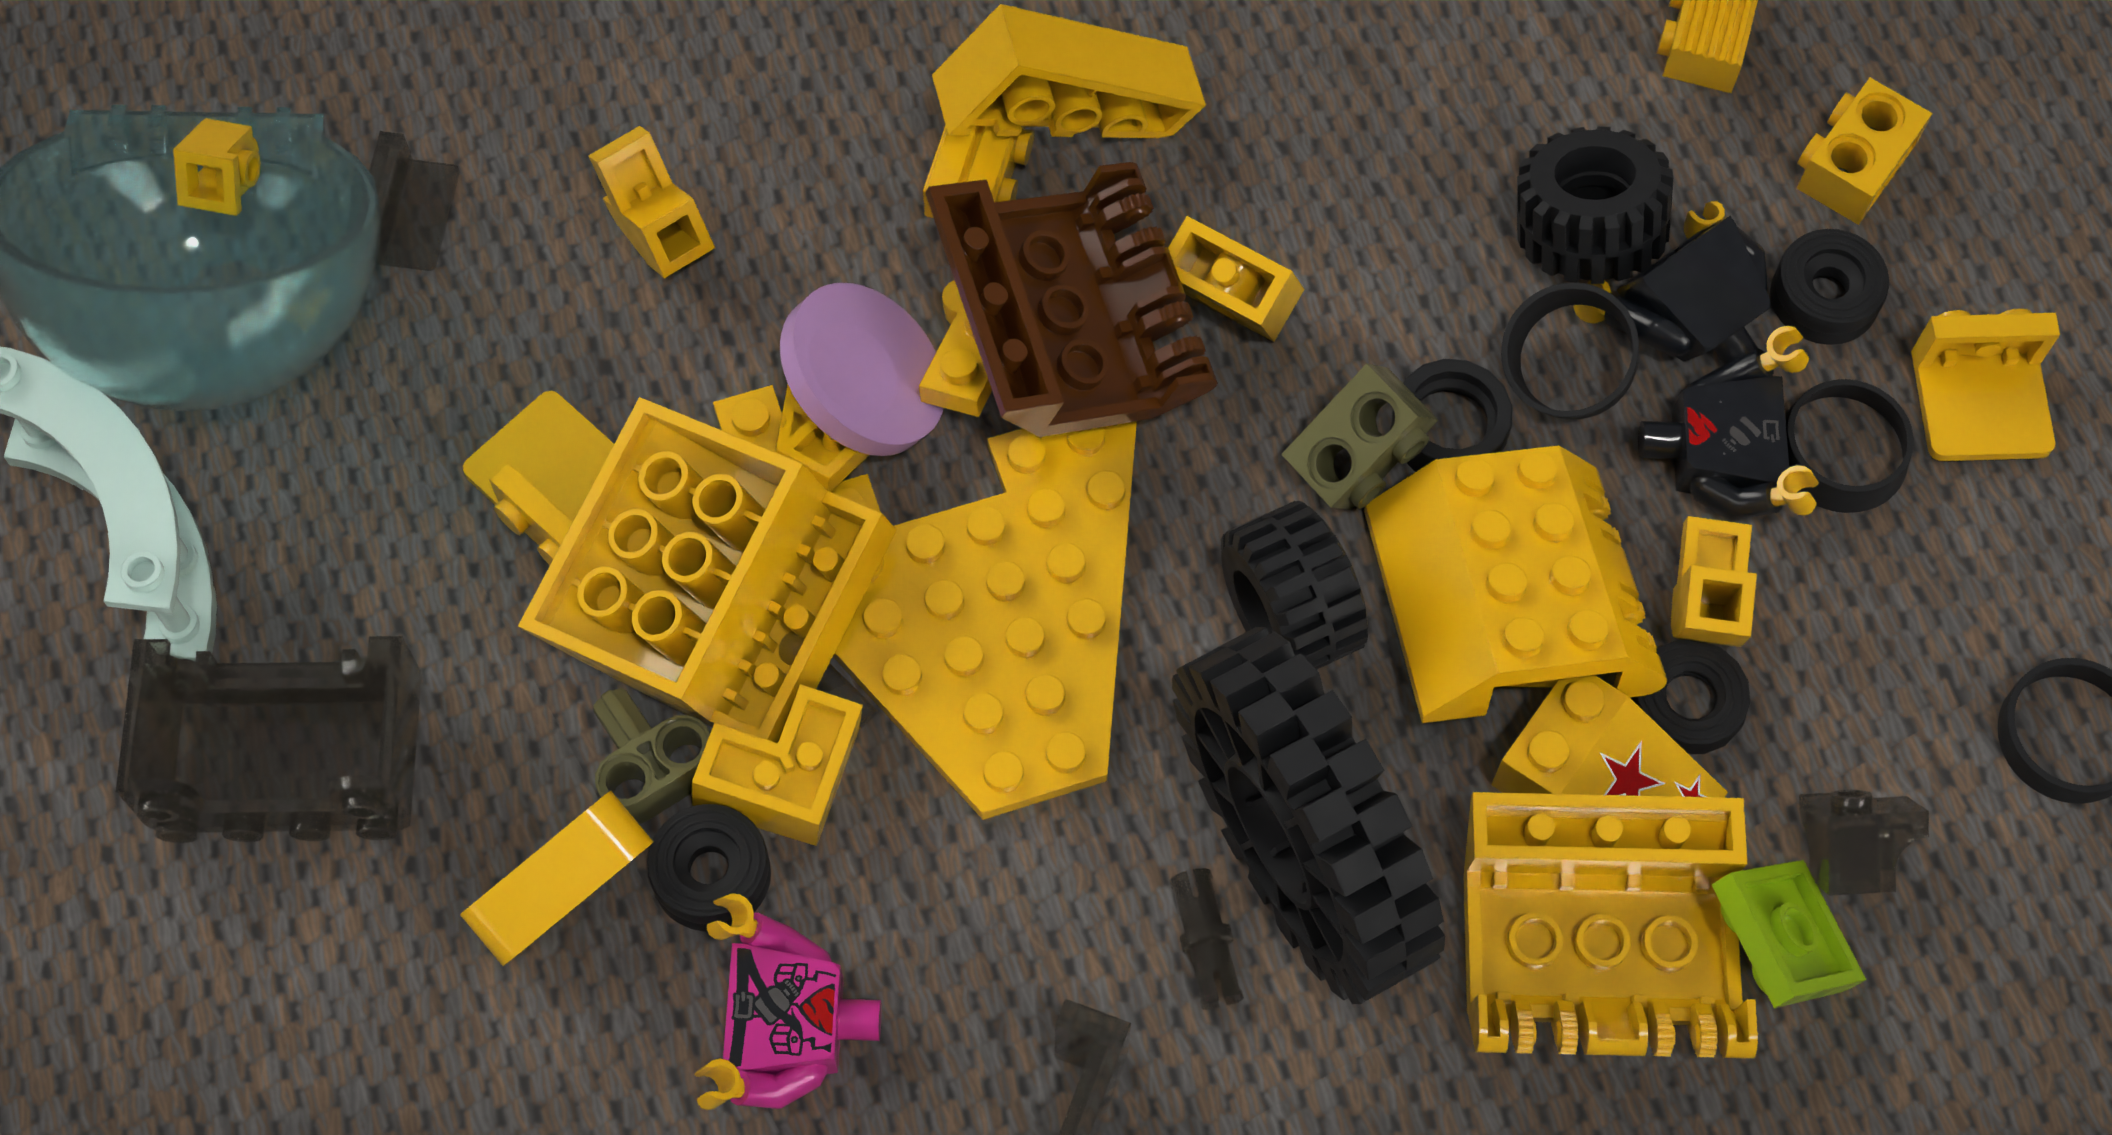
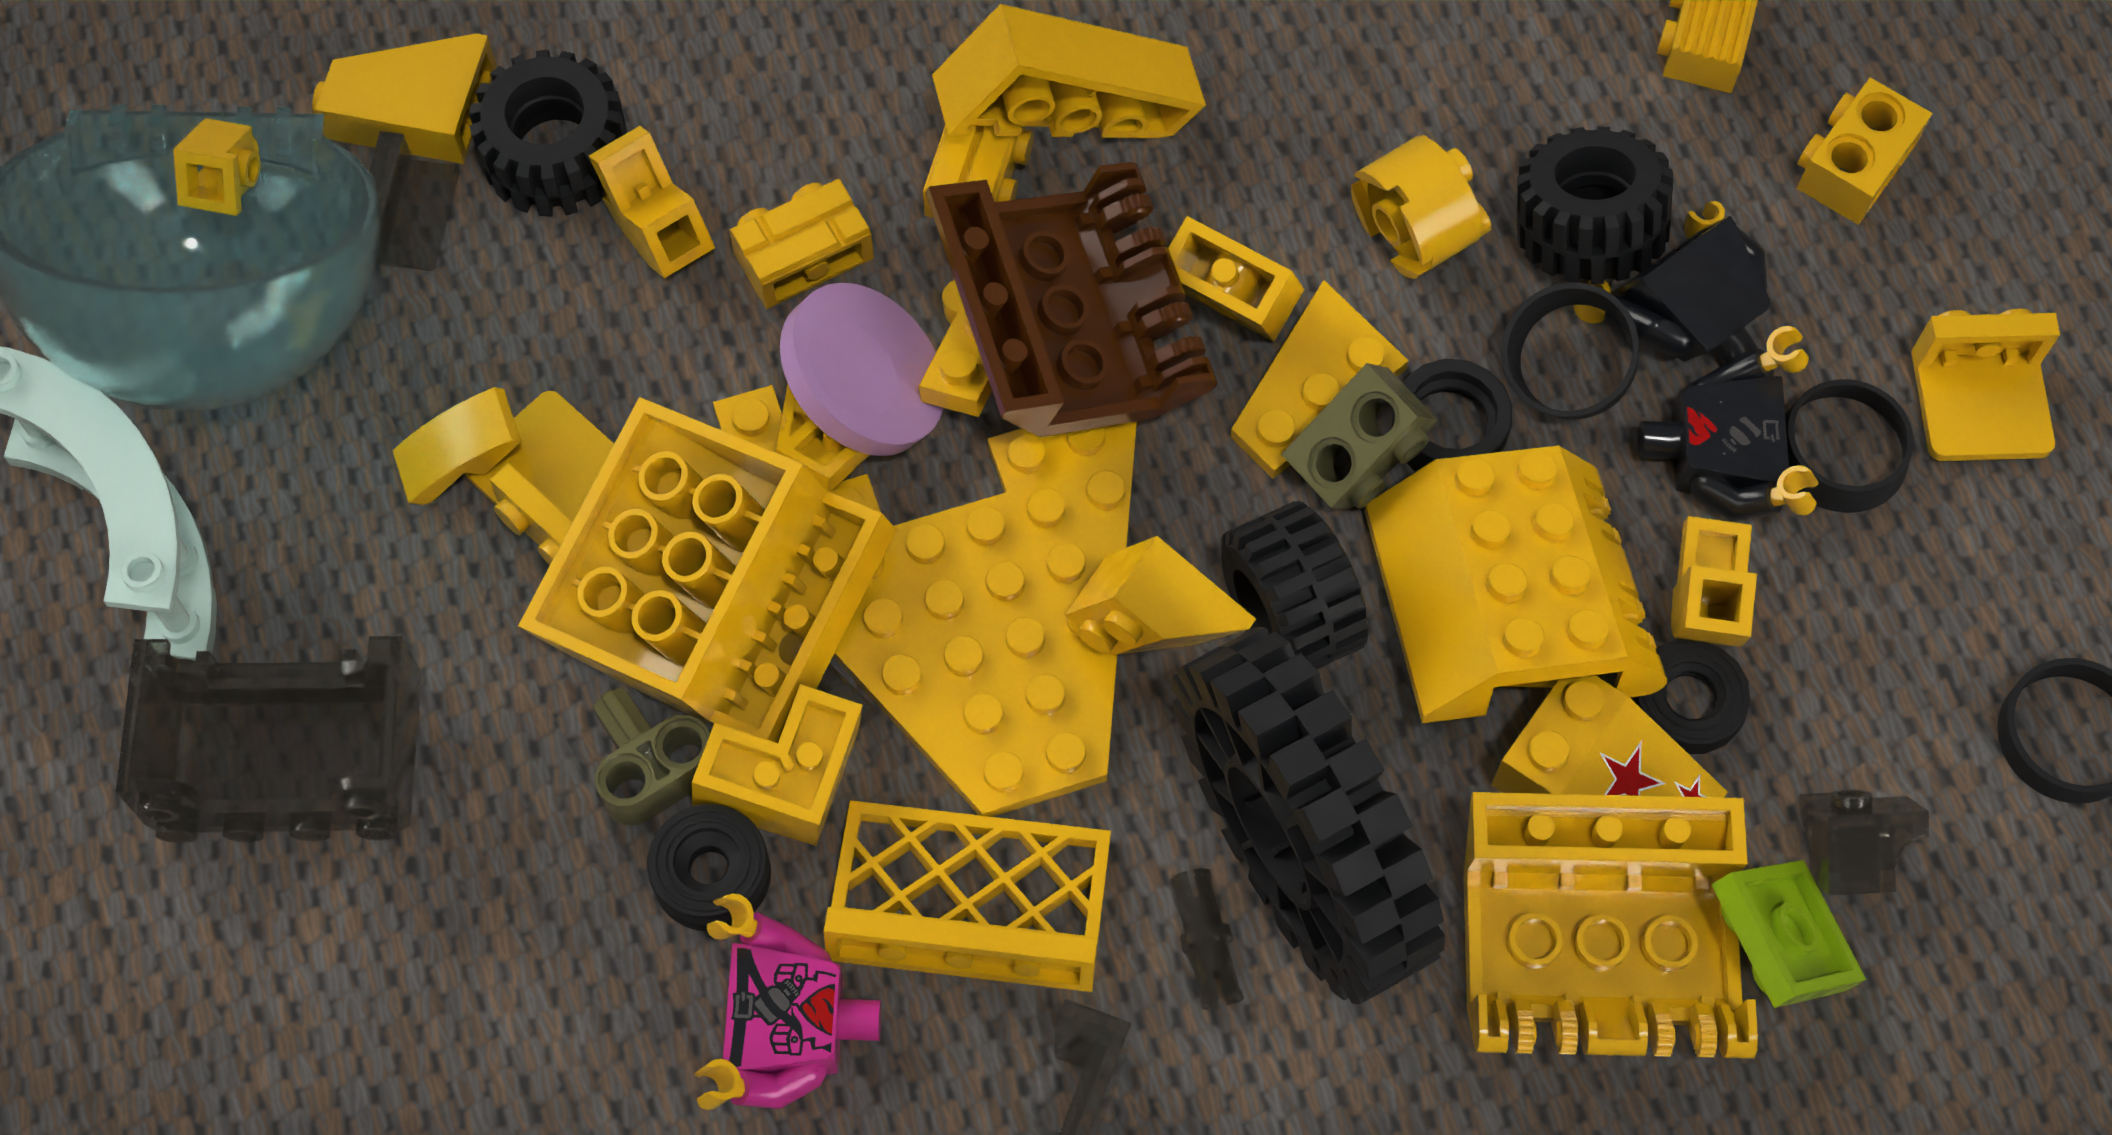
yellow beam [460,790,654,966] -> none
black tyre [1770,229,1889,345] -> none
none -> yellow slope [312,33,497,164]
none -> yellow slope [392,387,521,505]
none -> black tyre [469,50,628,217]
none -> yellow brick [729,179,874,310]
none -> yellow fence [824,800,1111,992]
none -> yellow slope [1065,536,1256,655]
none -> yellow wing [1230,280,1409,479]
none -> yellow brick [1351,135,1491,279]

